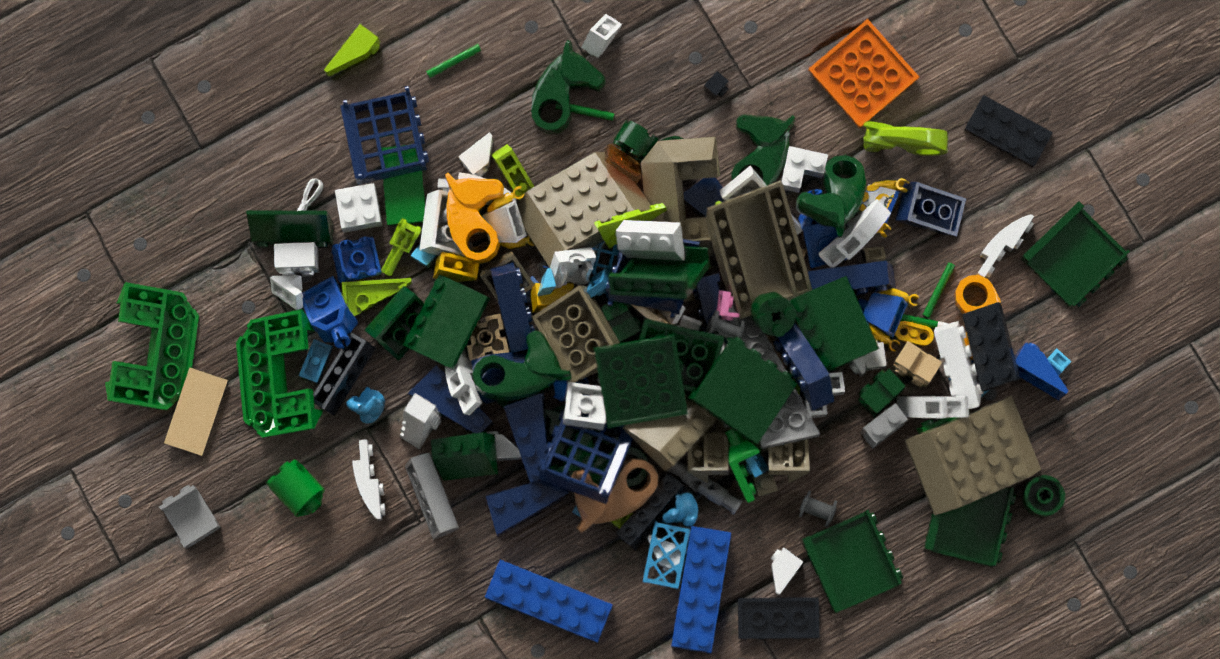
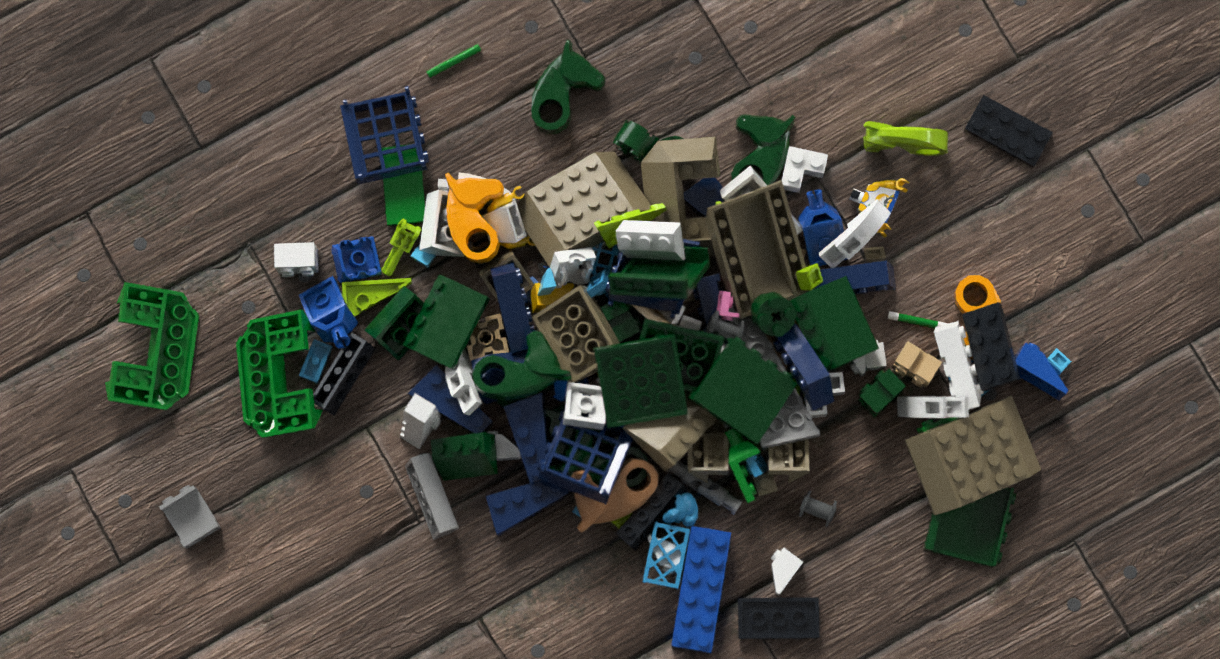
tan tile [164,368,228,456] -> none
dark green slope [247,210,333,248] -> none
green cylinder [266,459,325,517] -> none
white slope [270,275,303,310] -> none
white piece [297,178,323,211] -> none
lime slope [324,24,380,76] -> none
white brick [335,183,383,233] -> none
dark azure hair [346,387,386,424] -> none
white slope [352,440,386,521] -> none
yellow slope [433,252,479,282] -> none
white slope [459,132,493,177] -> none
blue brick [485,560,613,643] -> none
lime slope [491,144,534,201] -> none
green bar [555,104,615,121] -> none
white slope [581,14,622,58] -> none
clear orange plate [605,143,641,183] -> none
black plate [704,71,729,100] -> none
dark green animal [796,155,866,238] -> none
dark green panel [801,510,903,614] -> none
orange plate [808,19,919,129] -> none
blue torso [858,288,919,351] -> none
light grey panel [860,403,908,449] -> none
dark blue slope [895,182,966,237] -> none
yellow plate [895,321,934,347] -> none
green bar [922,262,955,319] -> none
white slope [977,214,1034,278] -> none
dark green panel [1021,201,1130,309] -> none
dark green brick [1022,475,1065,518] -> none
none -> lime slope [796,263,824,290]

